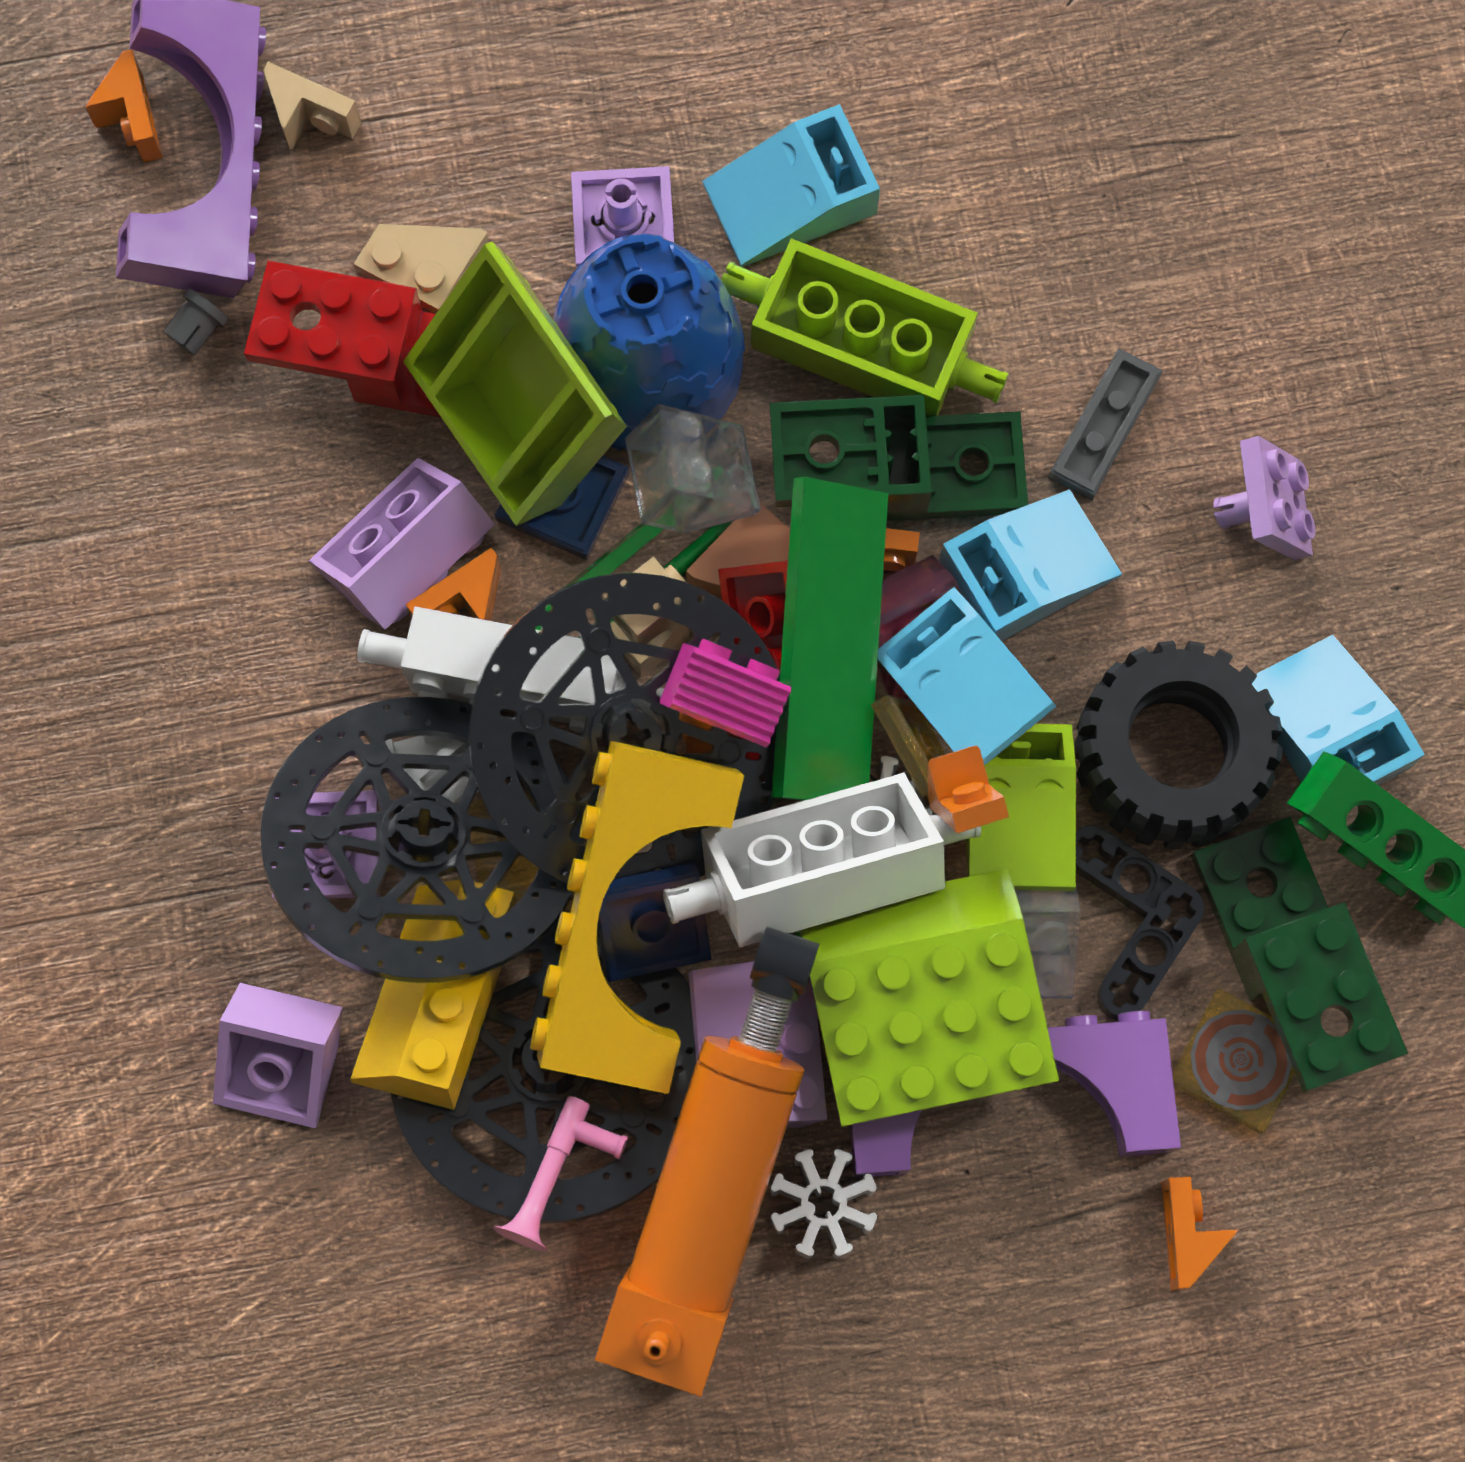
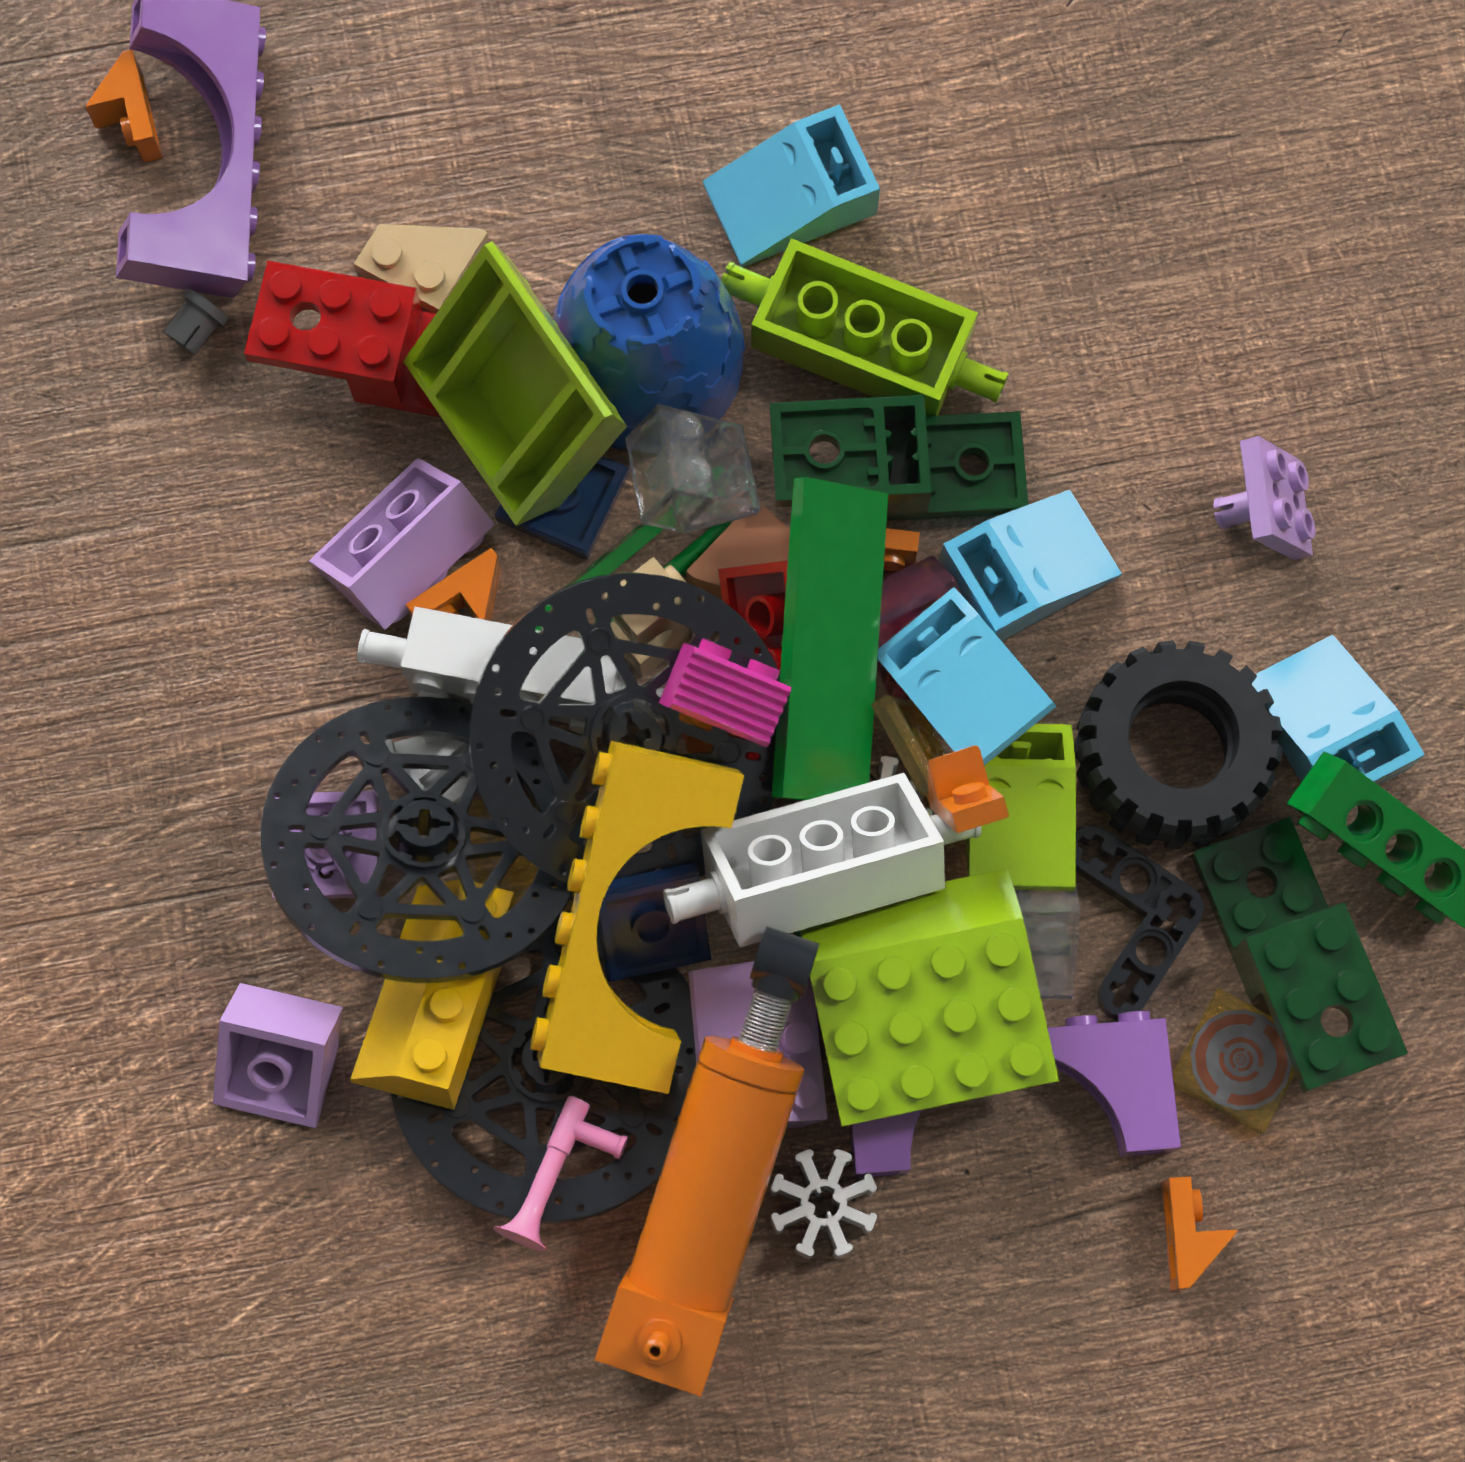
tan slope [263,62,361,150] -> none
lavender plate [571,166,674,269] -> none
dark grey tile [1048,348,1163,501] -> none

